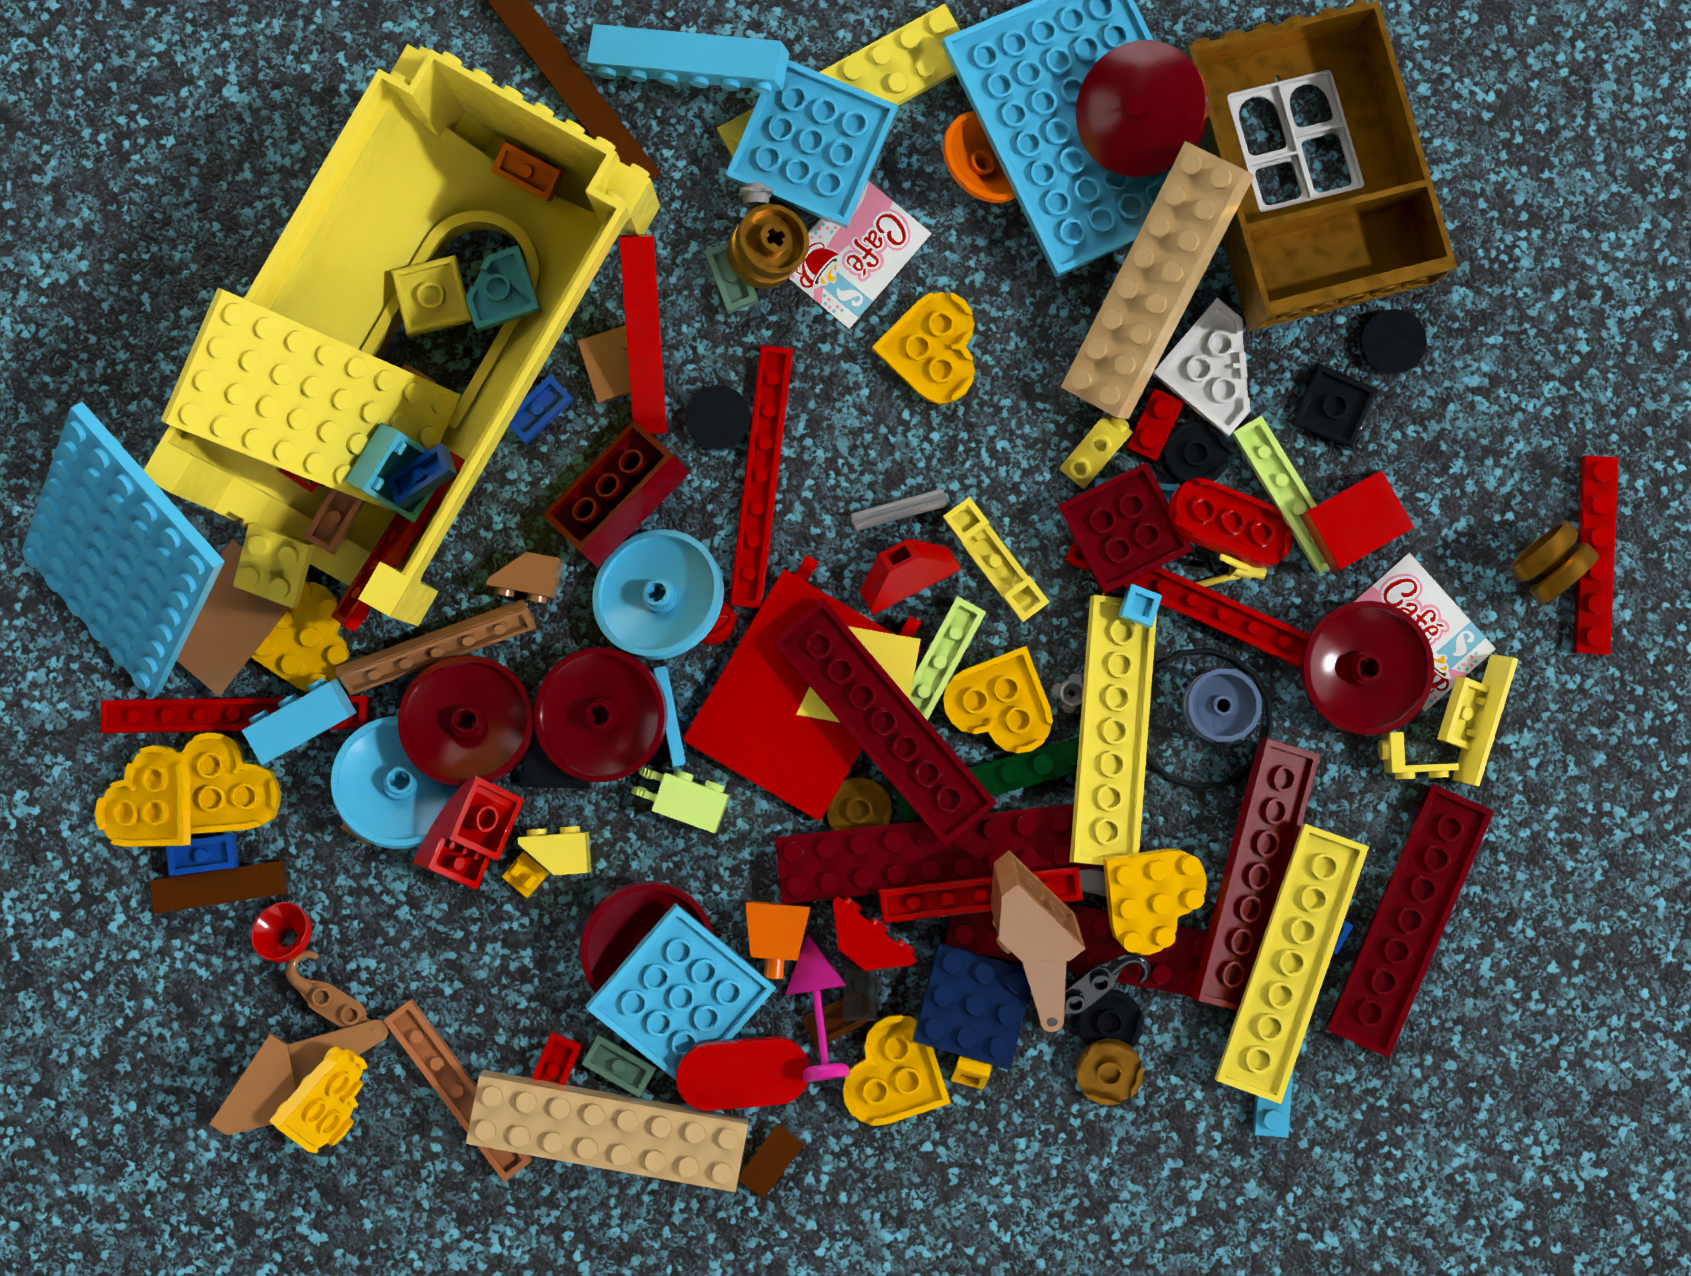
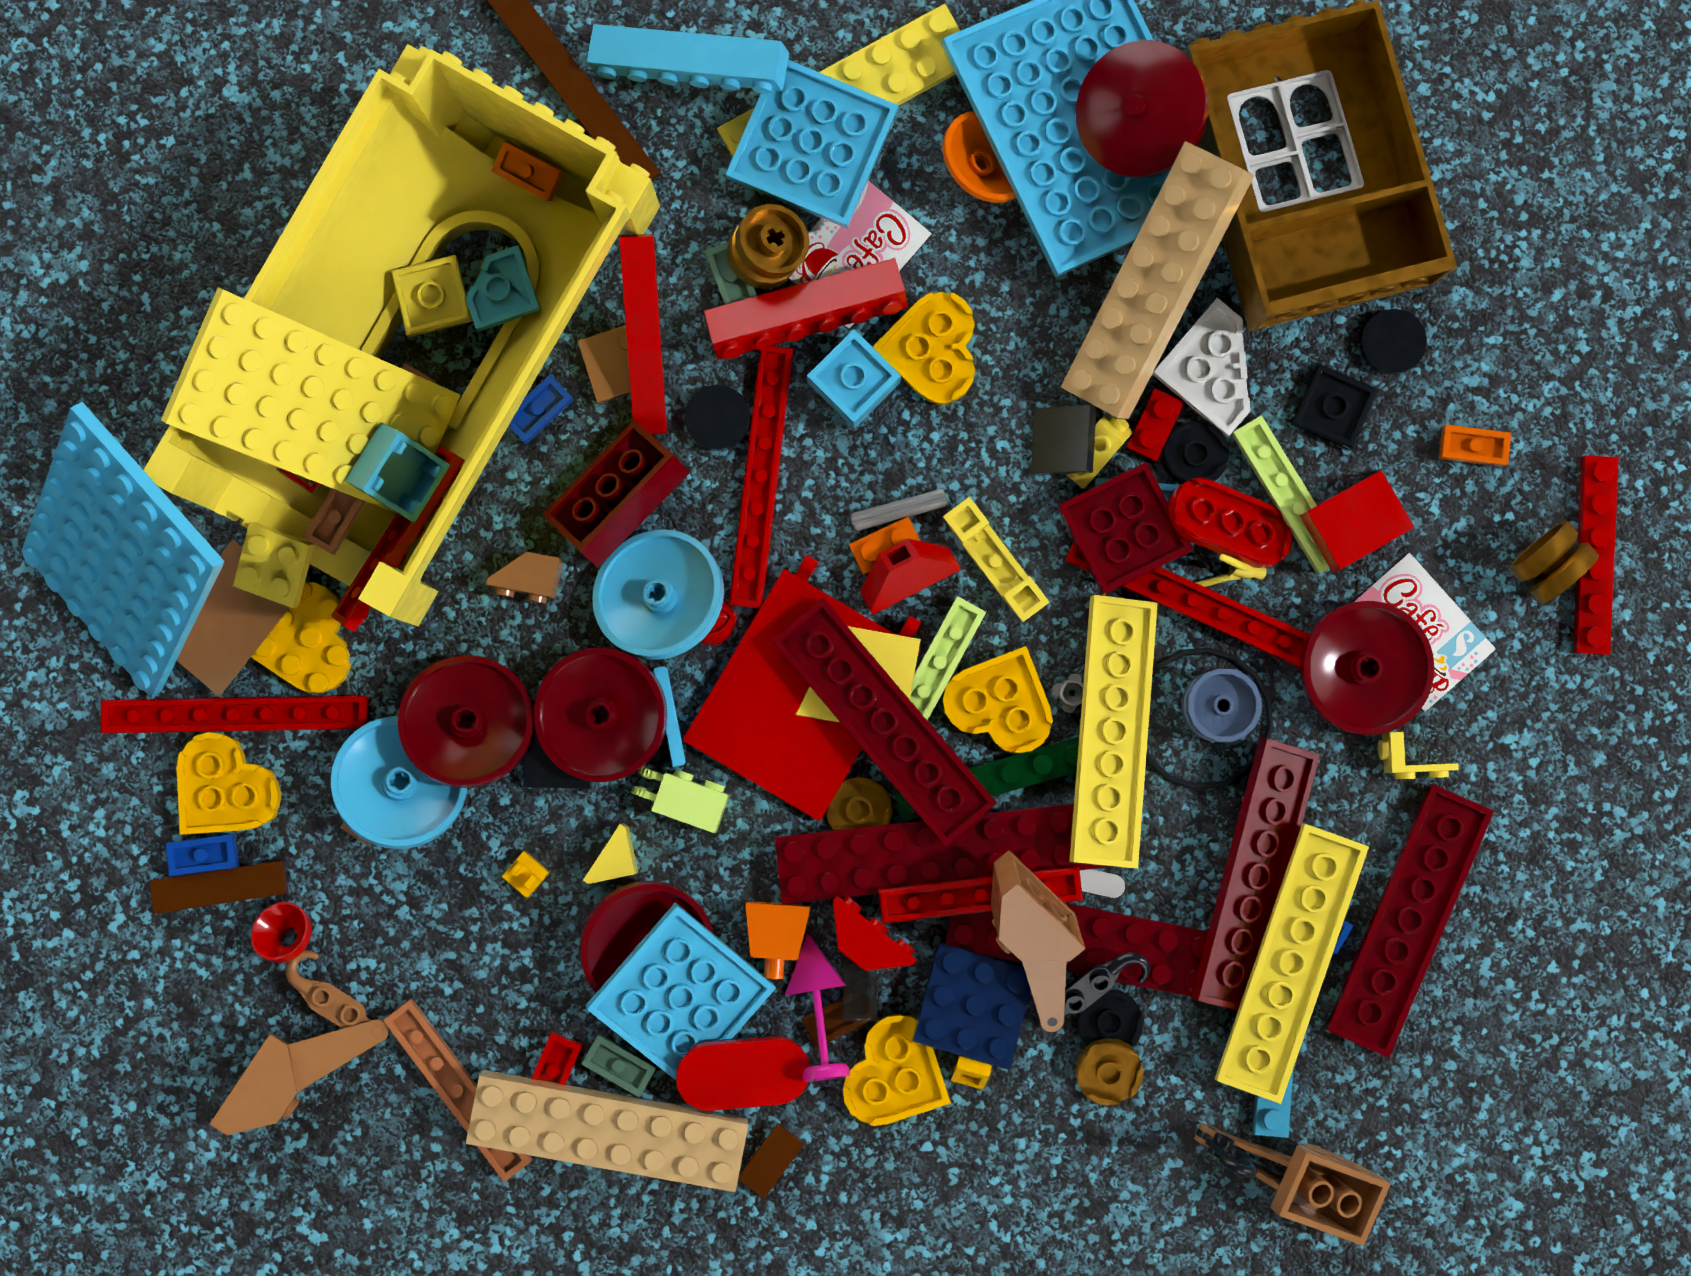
yellow plate [95,745,191,847] -> none
medium azure brick [241,677,357,765] -> none
yellow plate [269,1046,367,1153] -> none
medium nougat tile [335,599,536,696] -> none
blue plate [387,443,457,510] -> none
red slope [413,775,524,890] -> none
light yellow slope [518,826,591,875] -> none
light grey plate [738,182,773,208] -> none
yellow plate [1103,848,1207,955] -> none
medium azure plate [1118,584,1162,628] -> none
light yellow bracket [1437,654,1518,787] -> none
none -> light yellow slope [583,823,638,884]
none -> brick [704,258,908,360]
none -> medium azure container [807,329,901,429]
none -> orange plate [849,516,920,575]
none -> black tile [1031,405,1096,475]
none -> medium nougat slope [1194,1123,1391,1246]
none -> orange plate [1439,424,1512,467]

